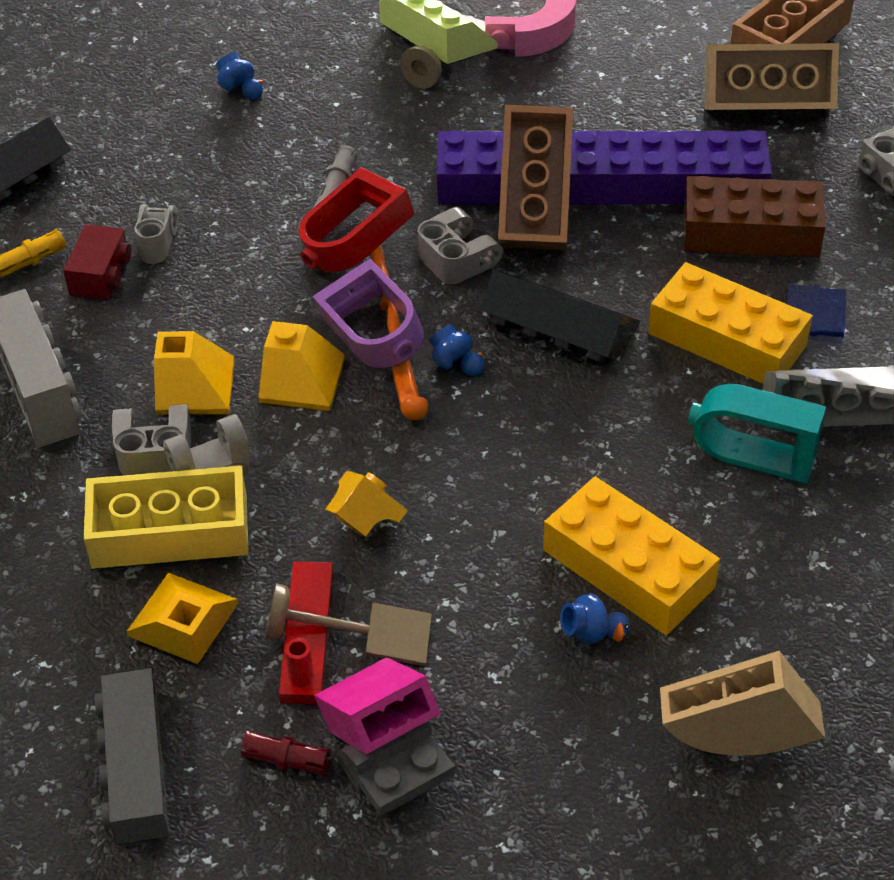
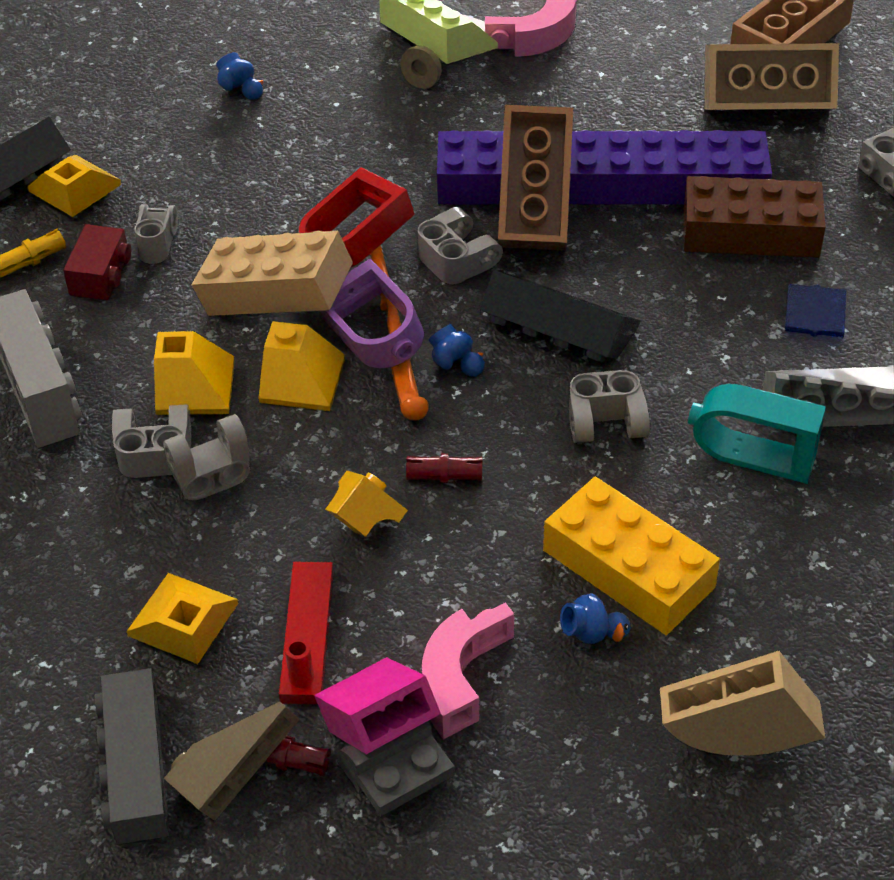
light yellow brick [84,465,249,569] -> none
dark tan piece [265,583,432,666] -> none
light grey pin [314,145,358,207] -> none
yellow brick [648,262,813,384] -> none
none -> yellow slope [28,155,121,217]
none -> dark tan slope [164,702,300,821]
none -> tan brick [191,231,353,316]
none -> dark red pin [406,453,482,483]
none -> bright pink arch [422,602,514,740]
none -> light grey piece [569,370,650,443]

